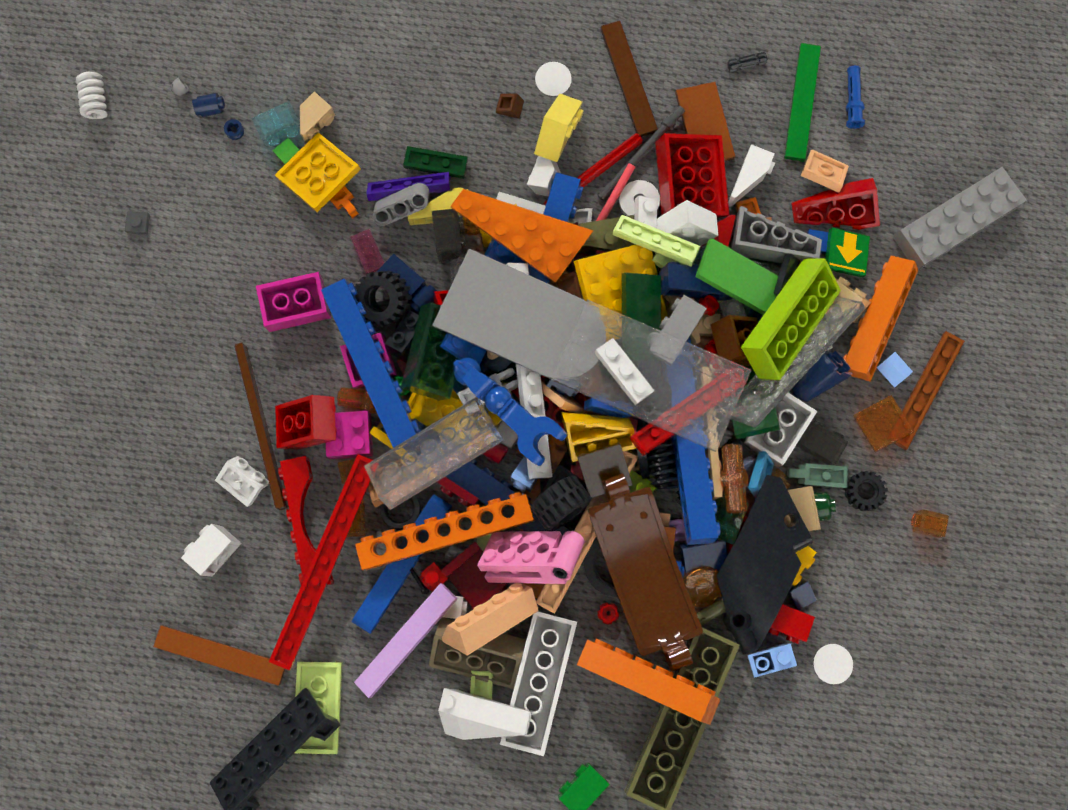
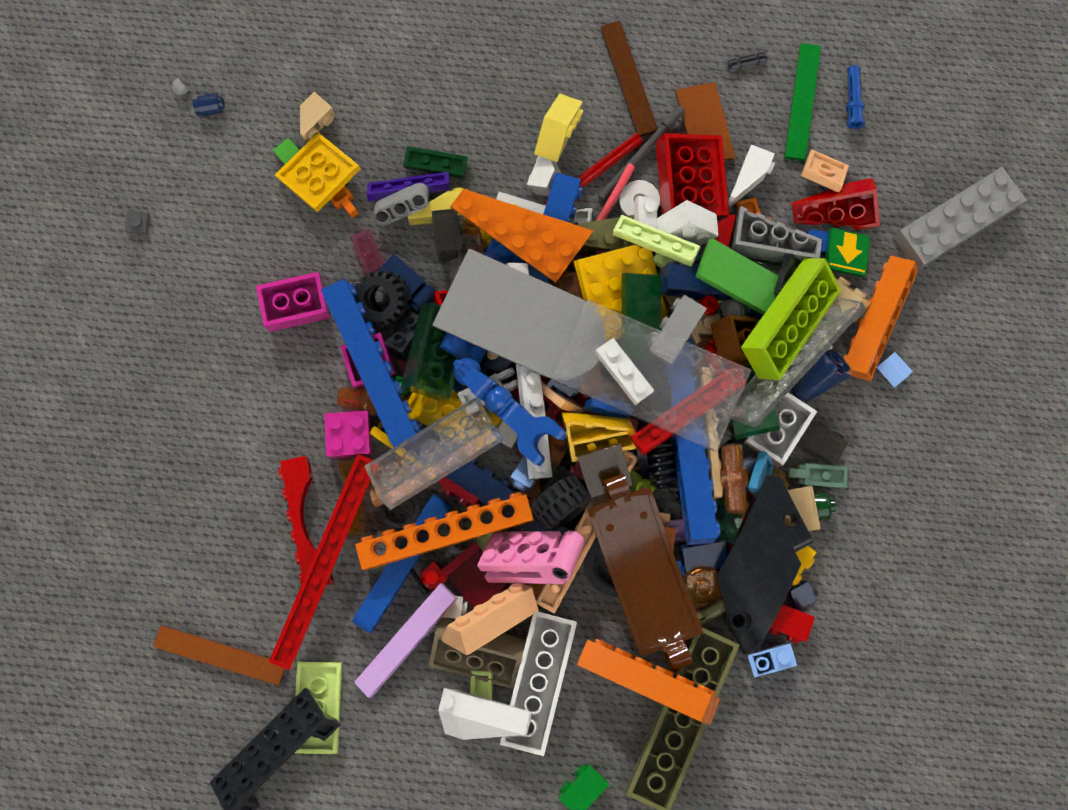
white piece [76,72,108,119] -> none
white brick [181,524,242,576] -> none
white bracket [215,456,269,507] -> none
dark blue bush [224,119,244,140] -> none
reddish brown tile [234,343,288,510] -> none
clear light blue brick [252,101,300,147] -> none
red brick [275,395,337,450] -> none
dark red piece [480,436,509,464] -> none
reddish brown slope [496,93,524,118] -> none
white sticker [535,62,571,96] -> none
red plate [598,603,619,625] -> none
white sticker [814,644,853,684] -> none
black tyre [845,471,888,511] -> none
clear orange tile [853,395,914,453] -> none
dark orange tile [887,331,965,450] -> none
clear orange brick [911,509,949,538] -> none

